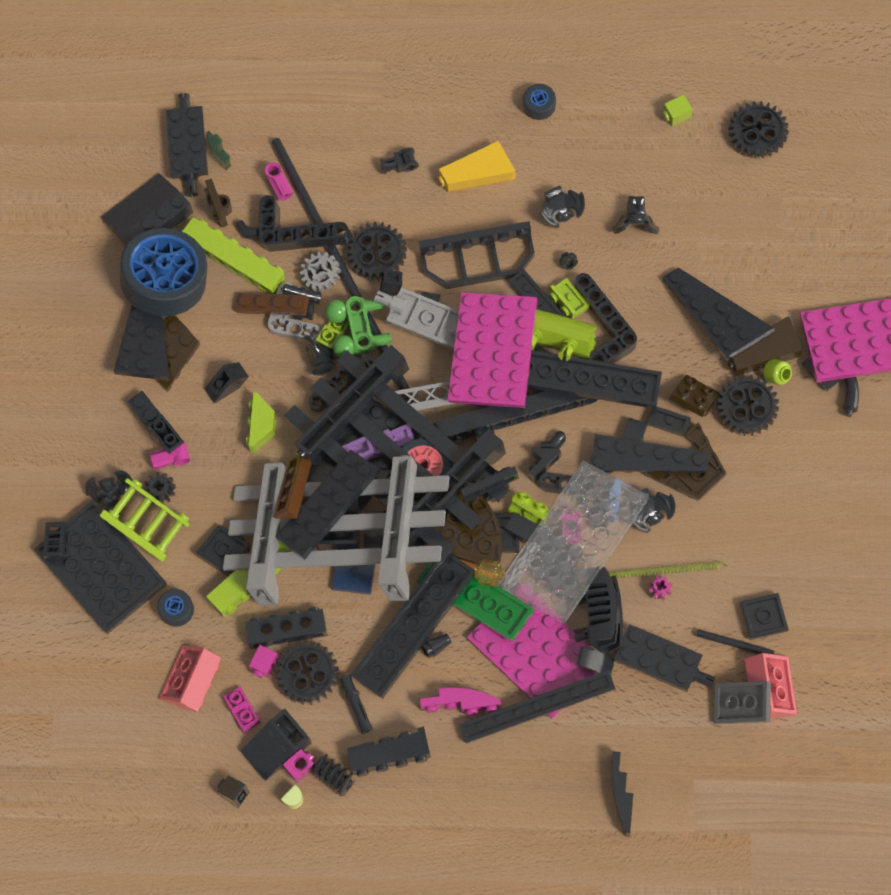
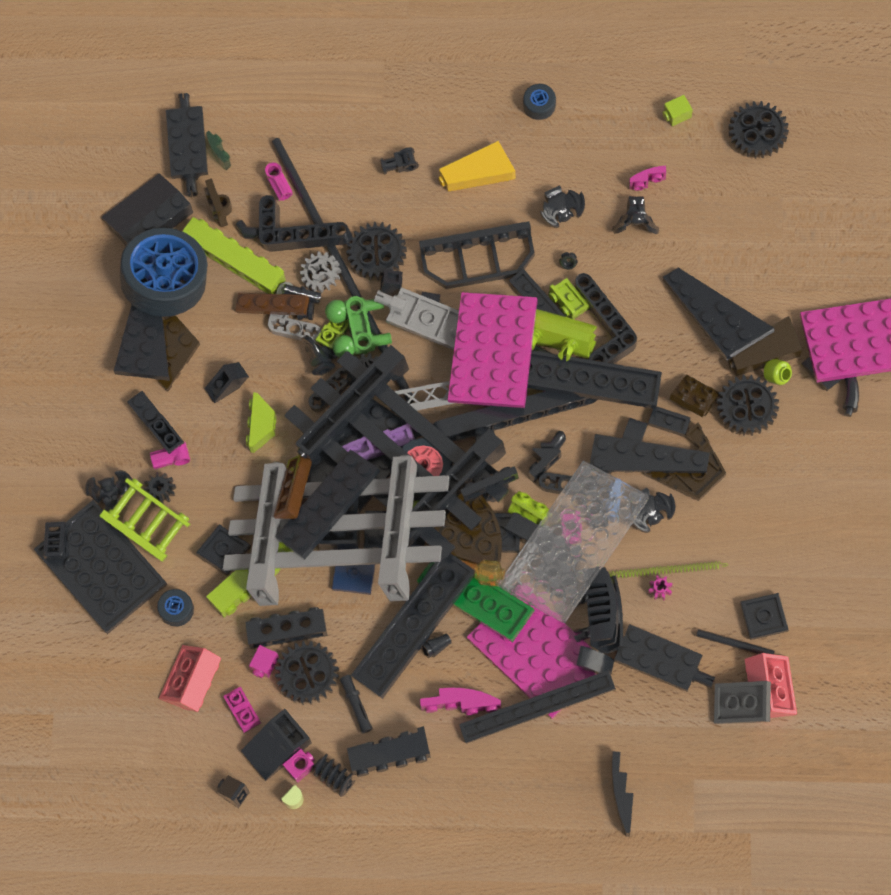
none -> dark pink slope [629,165,666,191]

